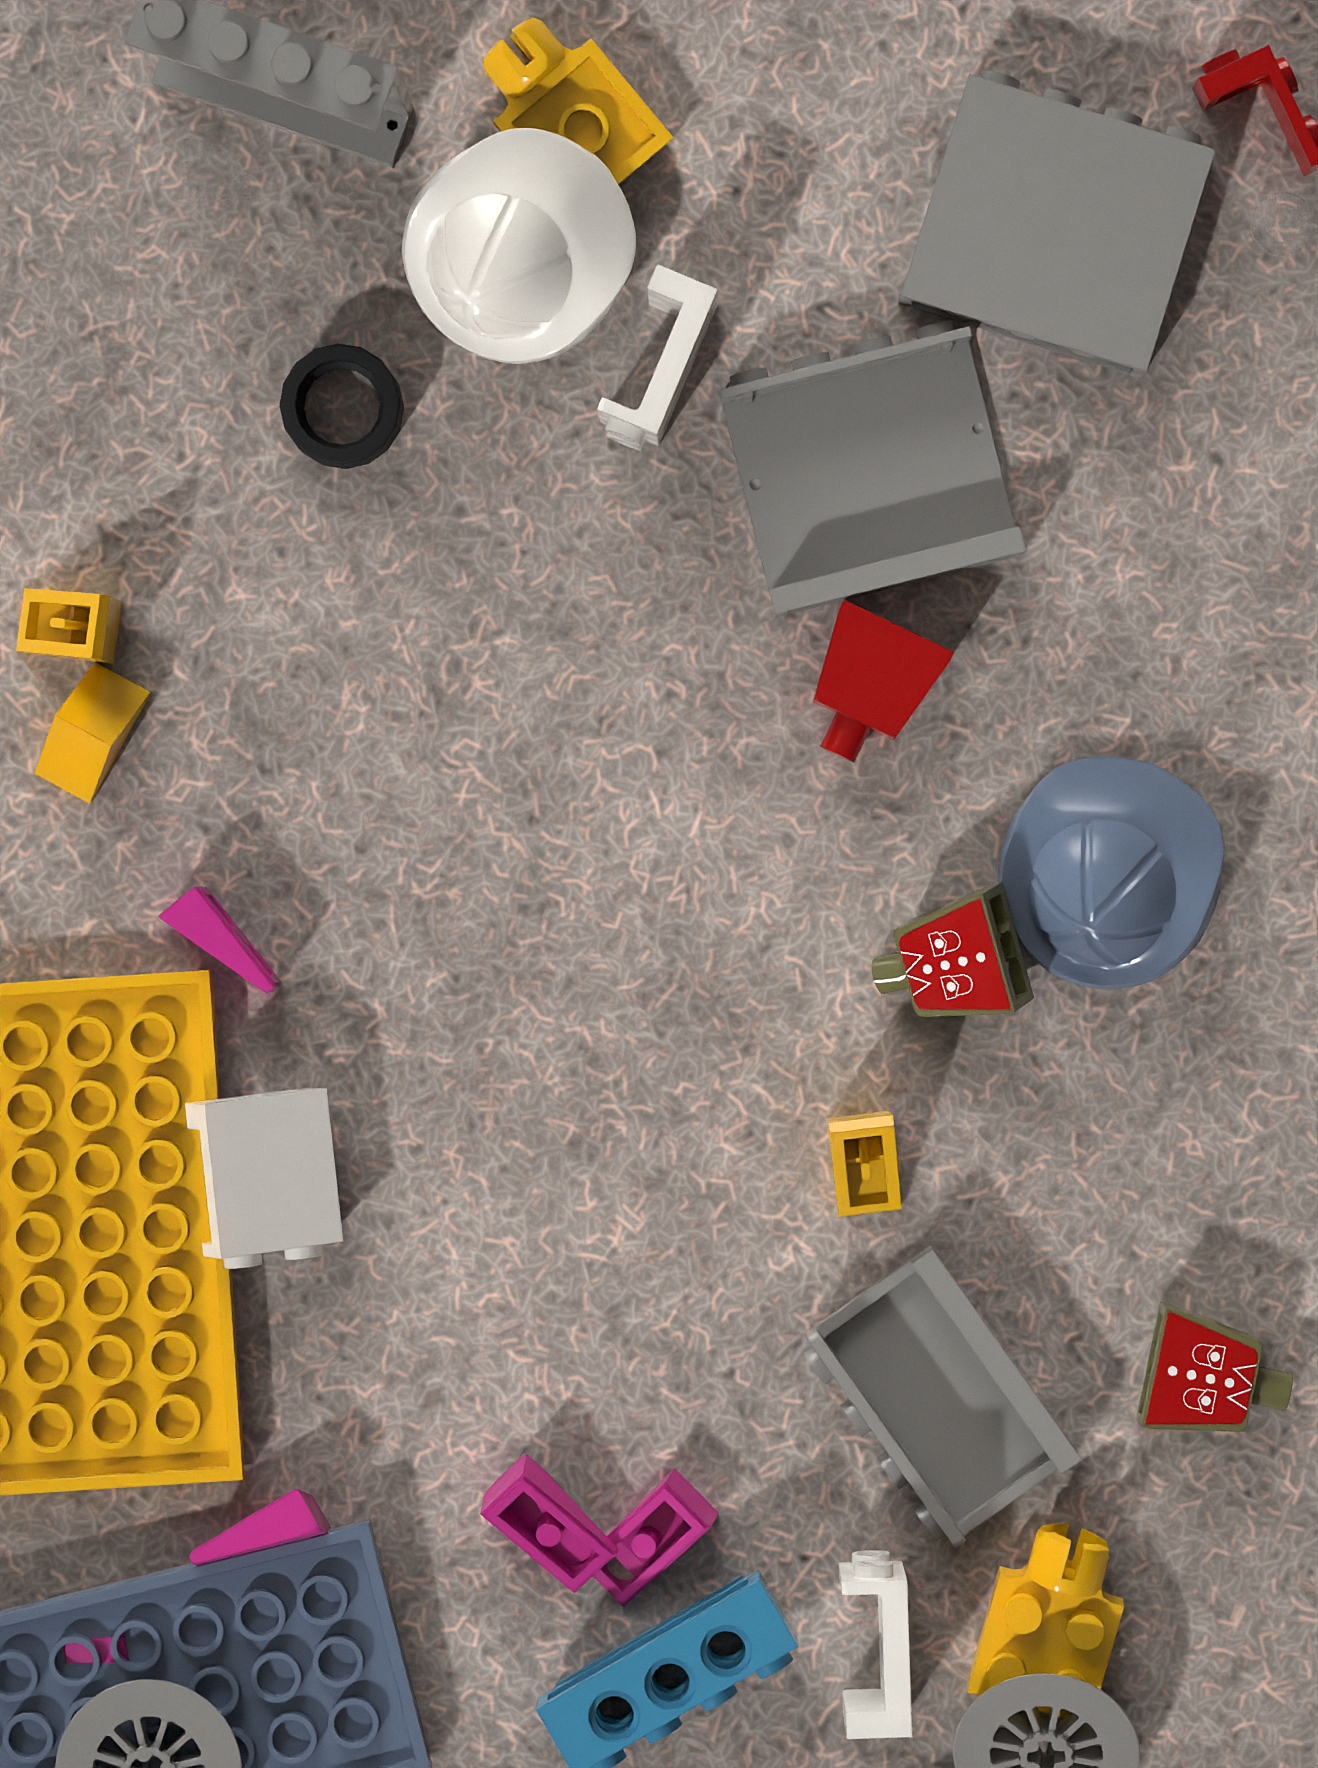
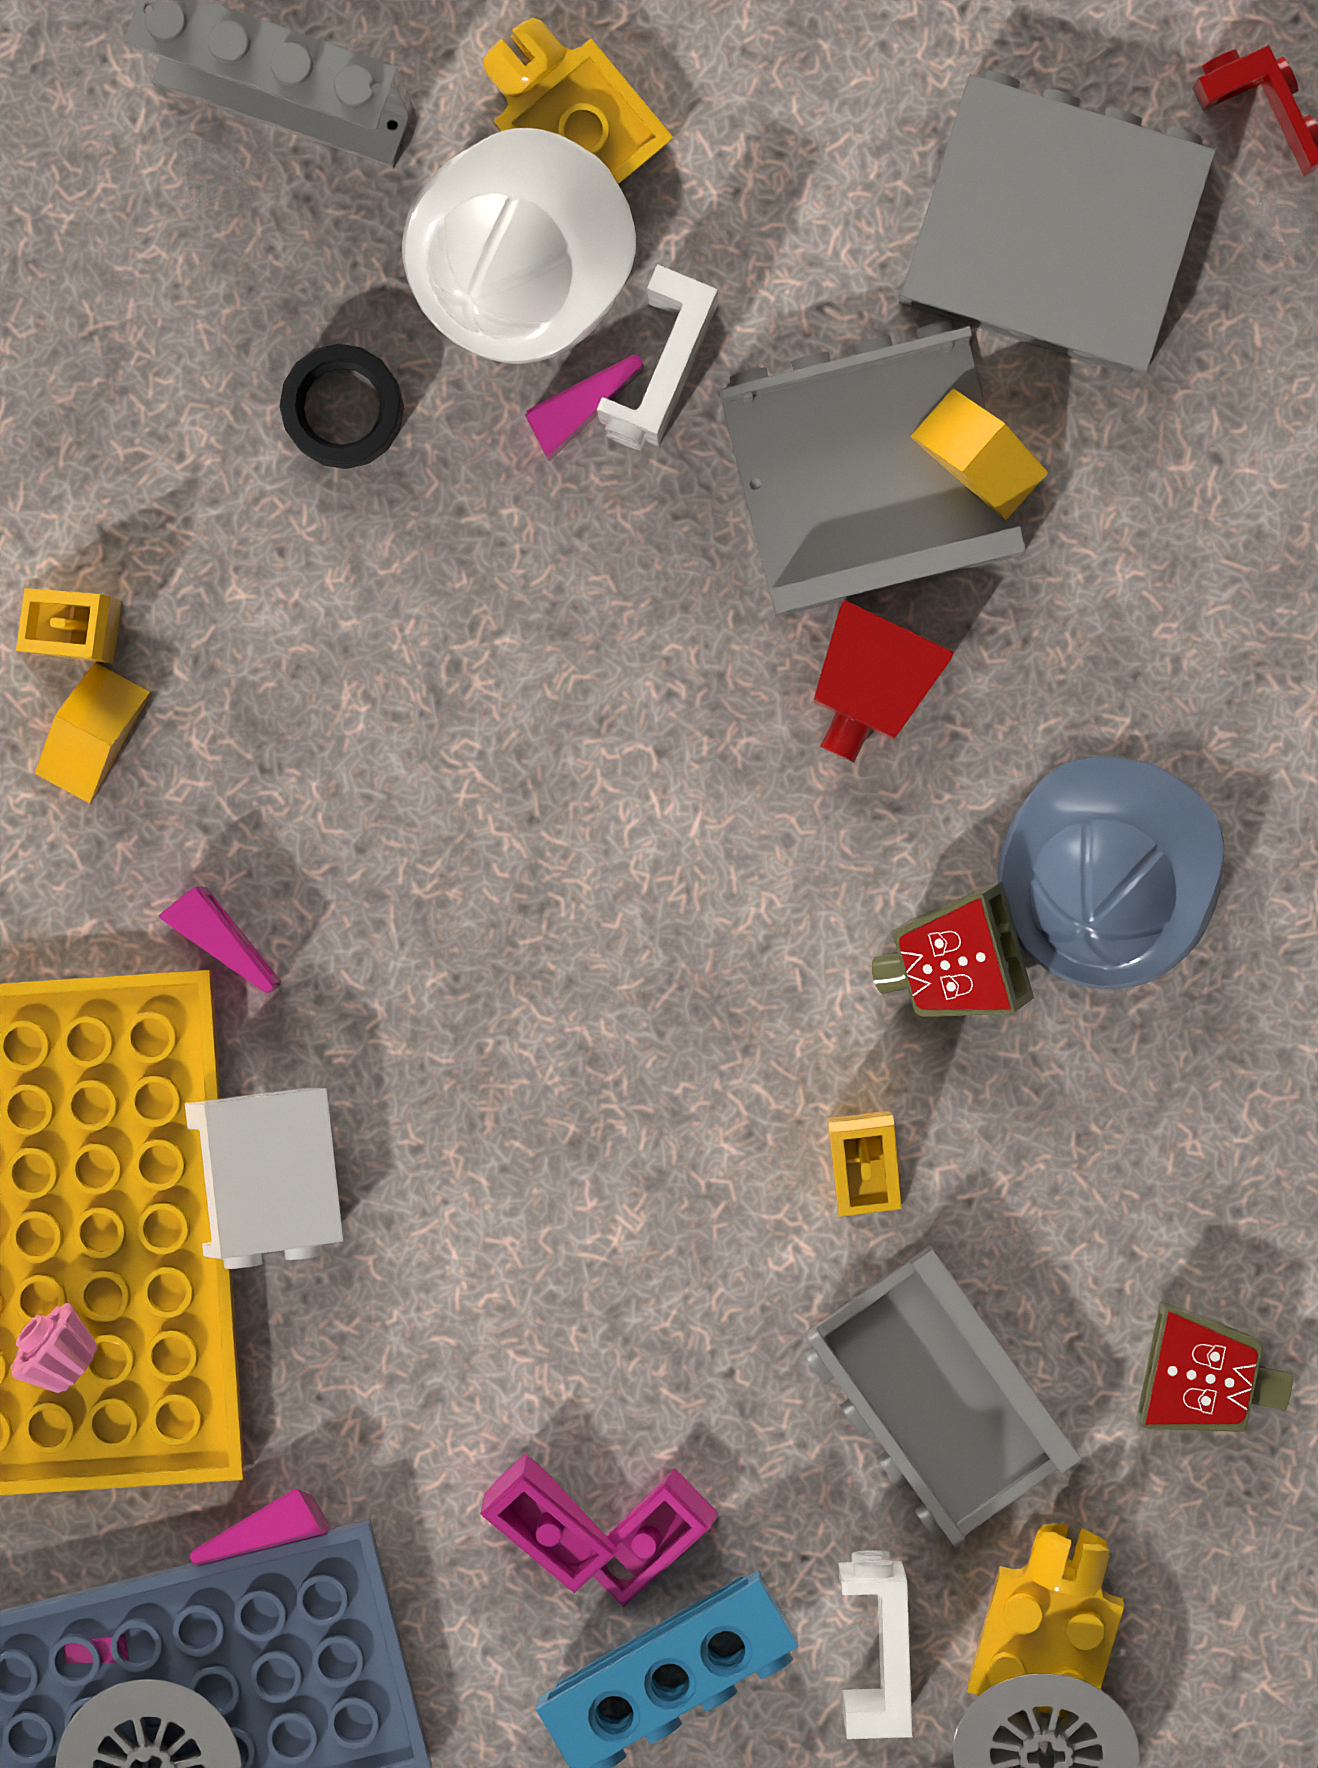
none -> bright pink piece [10,1303,98,1393]
none -> dark pink slope [525,354,644,462]
none -> yellow slope [910,388,1048,521]

